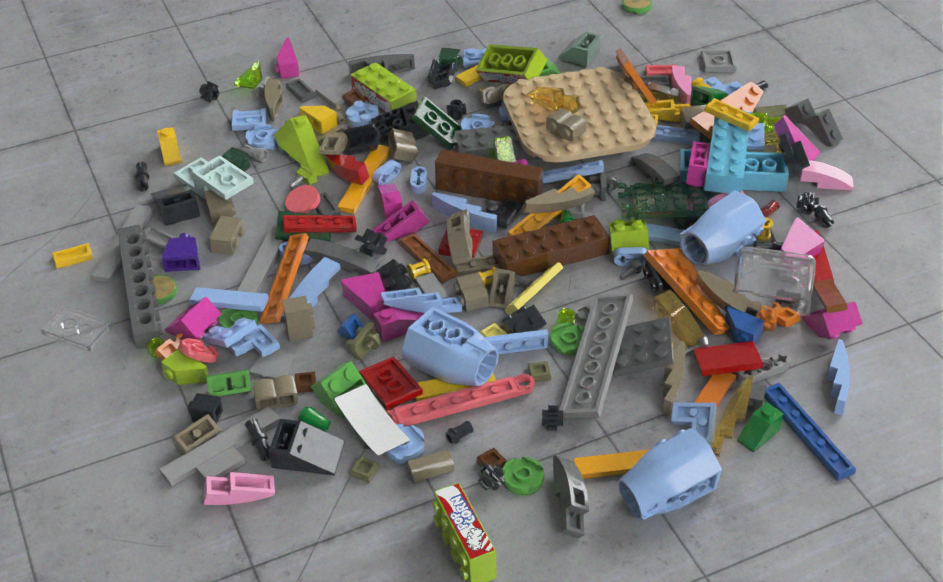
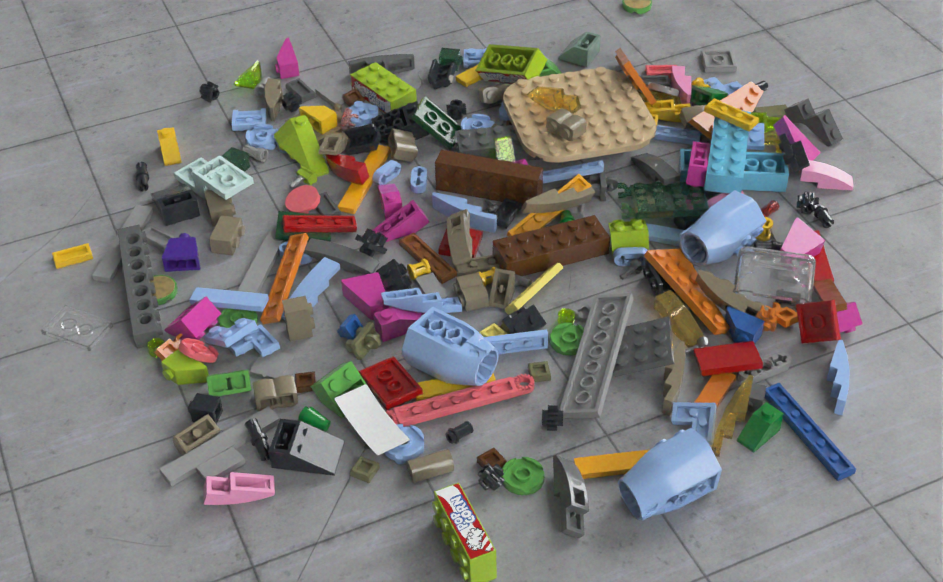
none -> black gear [281,91,302,113]
none -> clear red tile [339,108,359,127]
none -> red tile [796,300,841,344]

